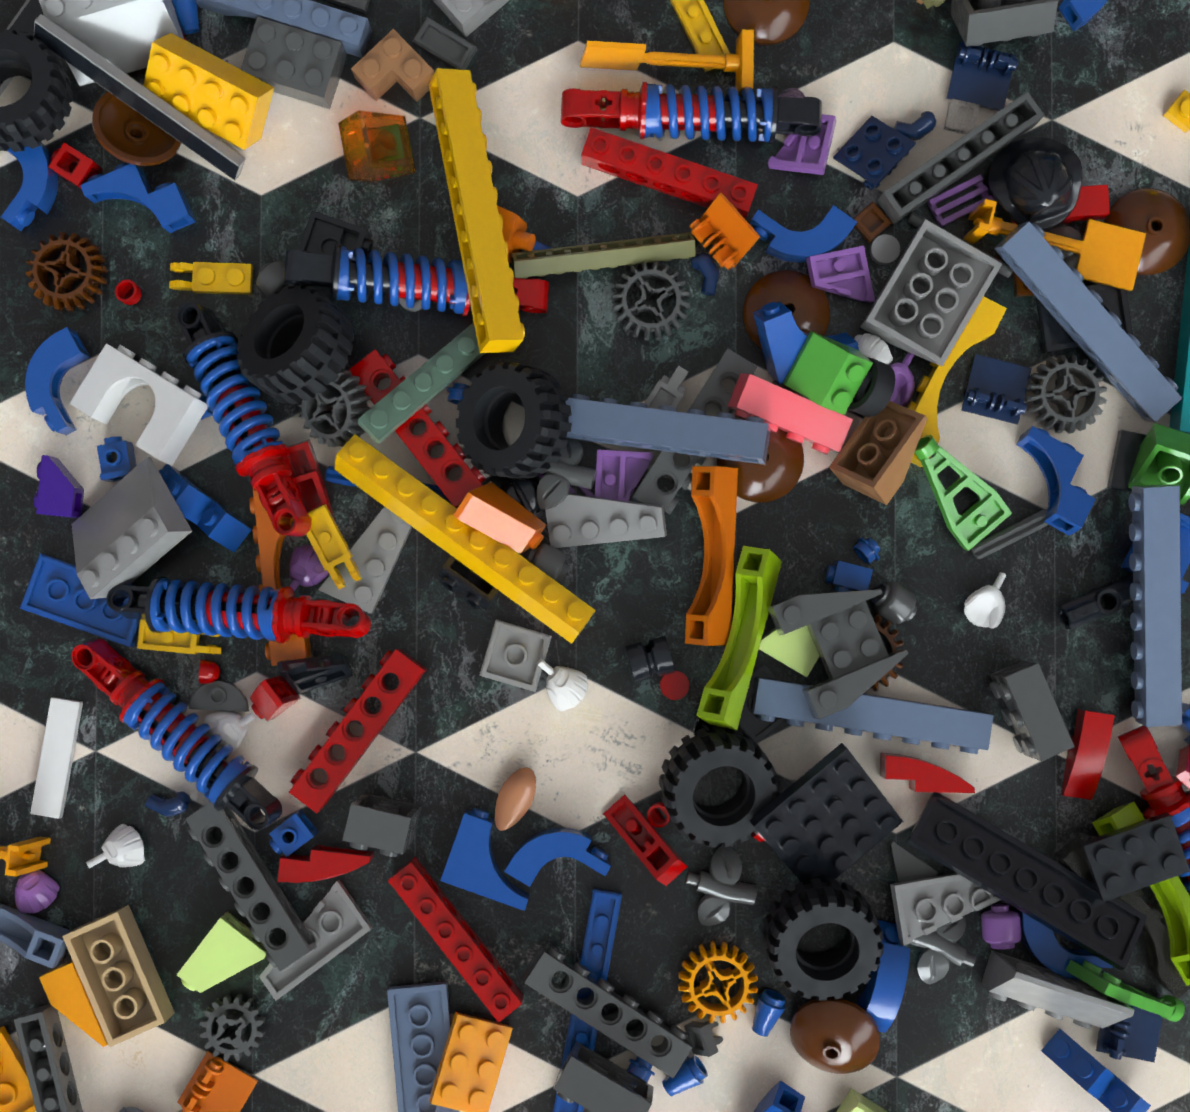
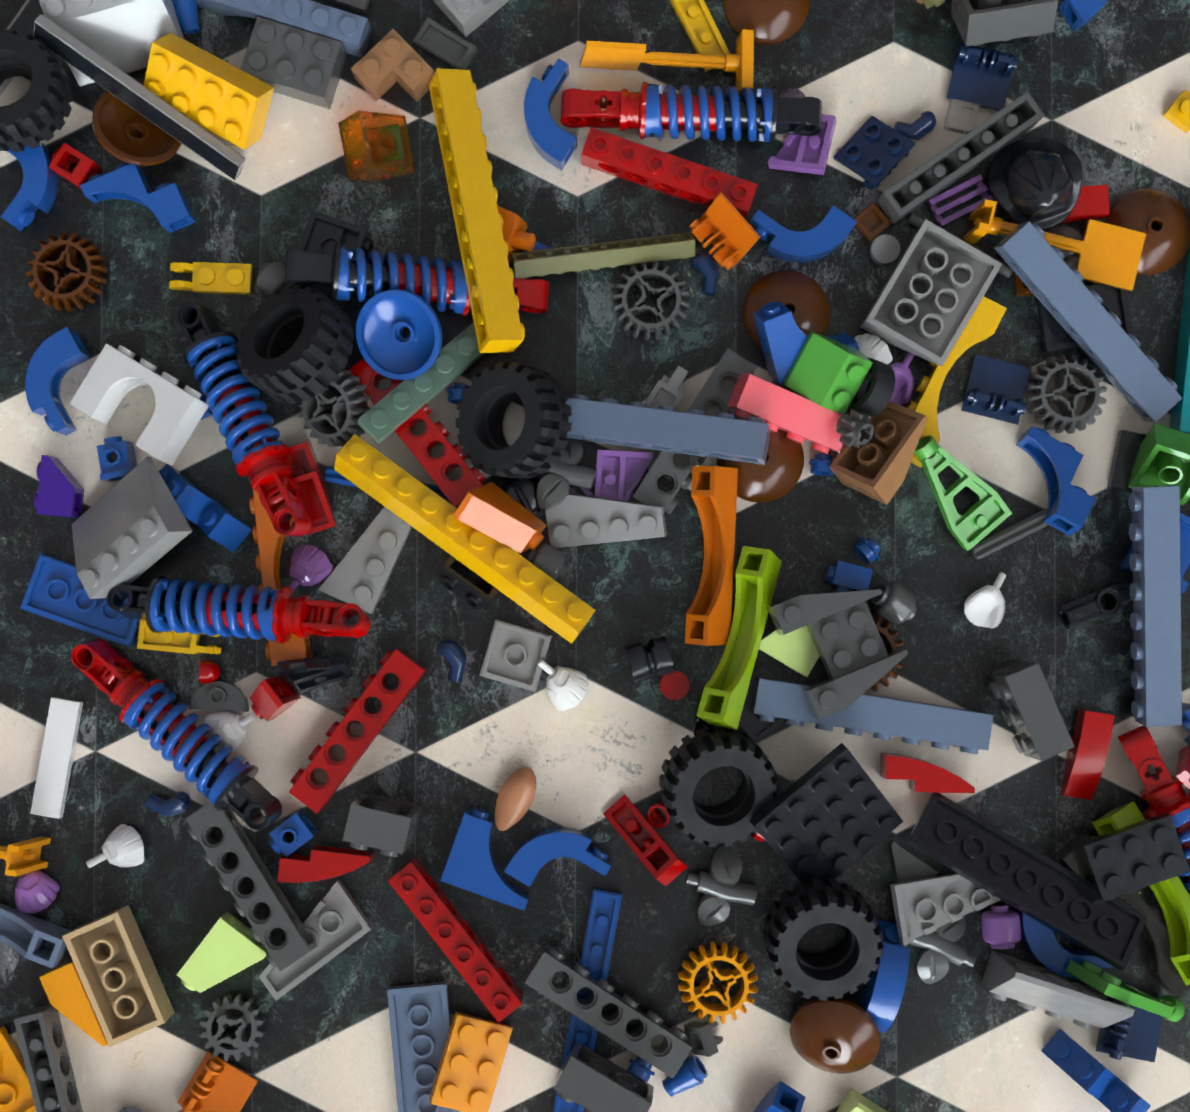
red hinge [115,280,142,305] -> none
yellow hinge [306,504,362,590] -> none
blue cone [752,989,786,1037] -> none
medium lavender wing [806,246,875,303] -> none
none -> blue dish [356,289,442,380]
none -> dark blue arm [438,640,466,682]
none -> blue arch [524,58,577,171]
none -> blue plate [809,454,834,476]
none -> dark grey gear [836,409,874,448]

